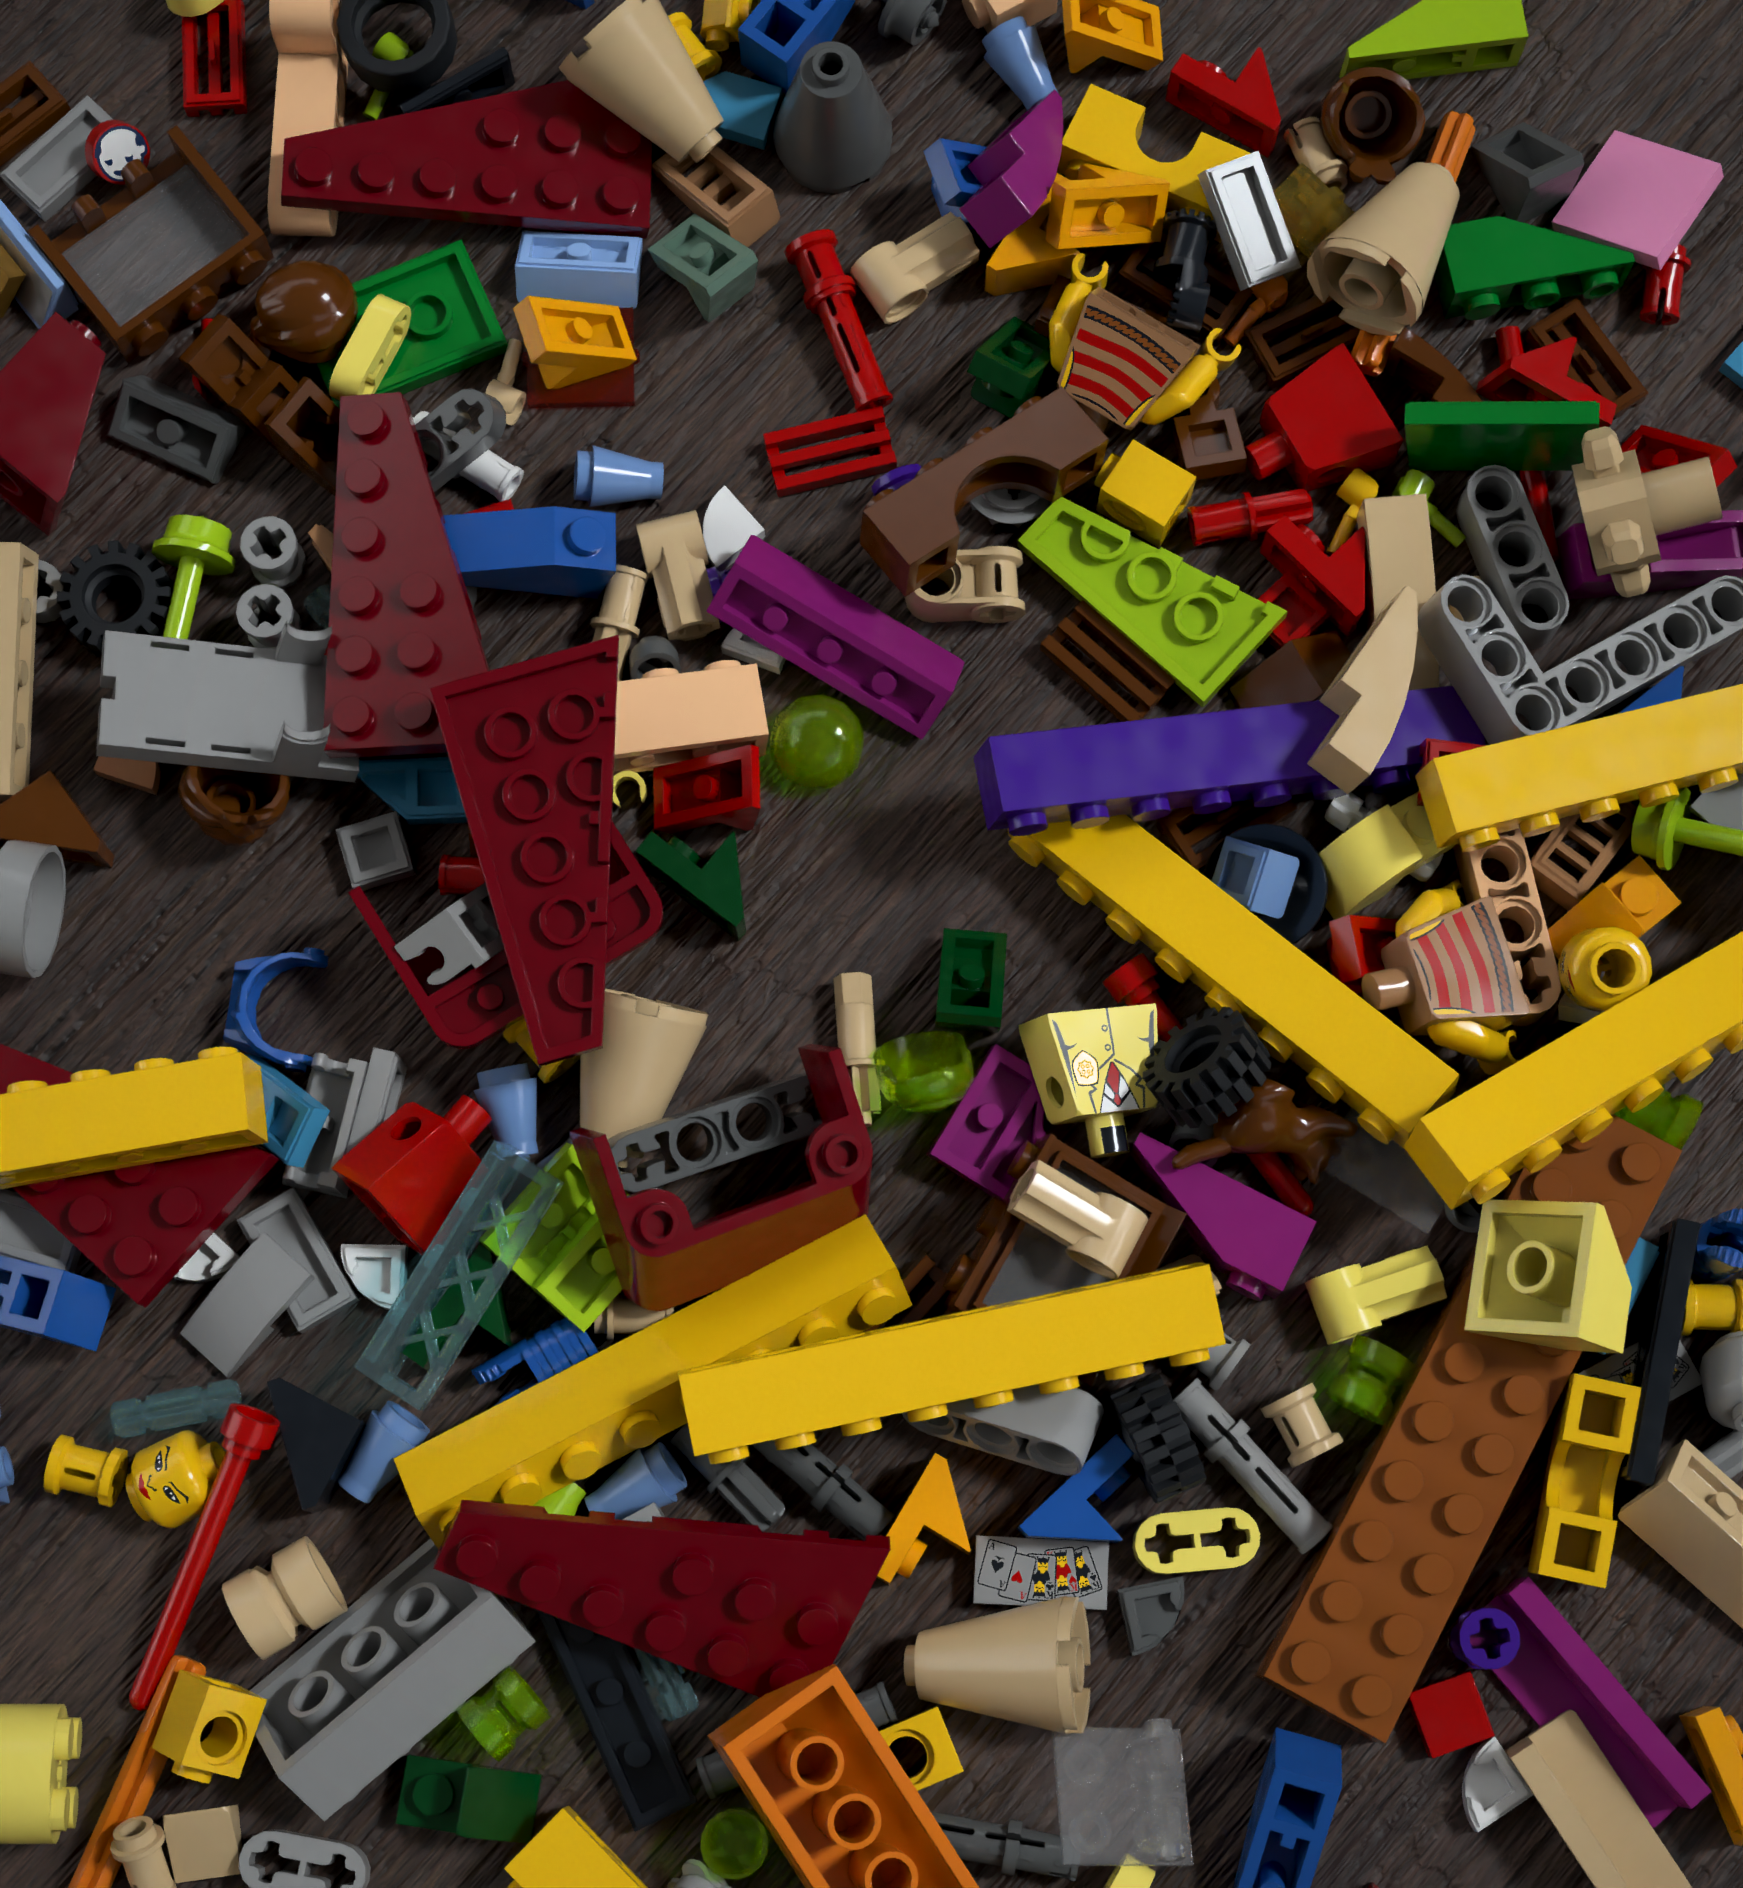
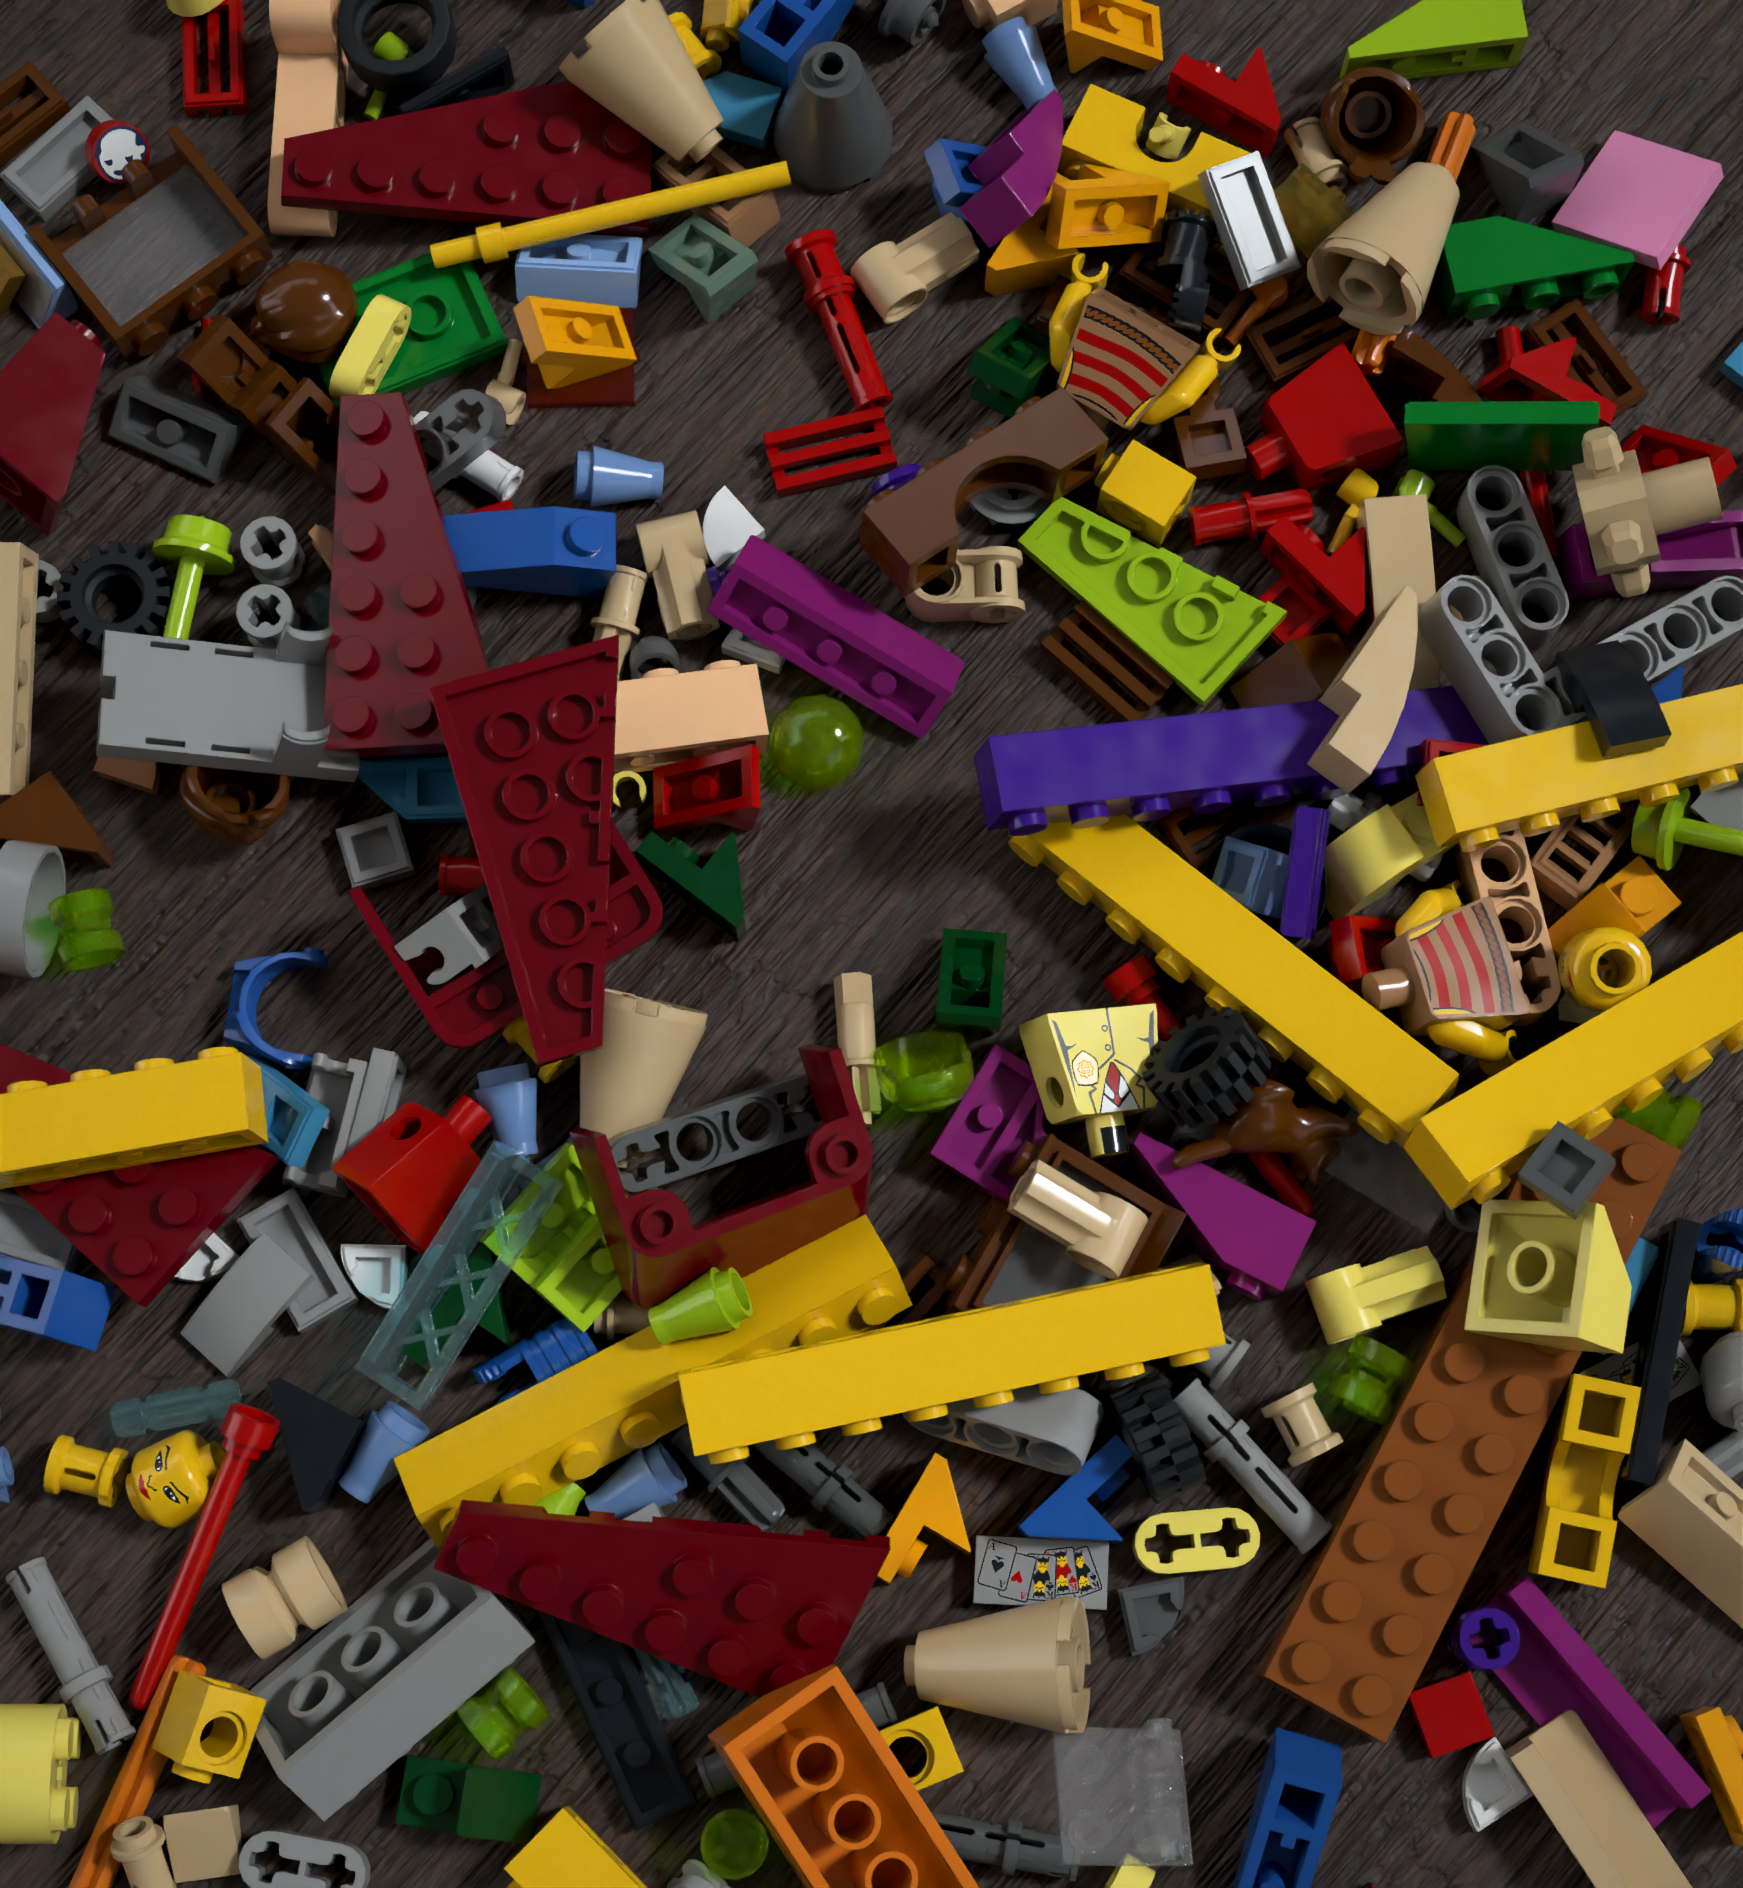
none -> light grey pin [5,1557,137,1755]
none -> clear neon green wheel [47,888,126,971]
none -> yellow bar [430,161,792,269]
none -> lime cone [648,1267,753,1346]
none -> light yellow hand [1145,112,1191,160]
none -> dark purple tile [1279,806,1331,939]
none -> dark grey tile [1518,1121,1615,1220]
none -> black slope [1555,640,1672,758]

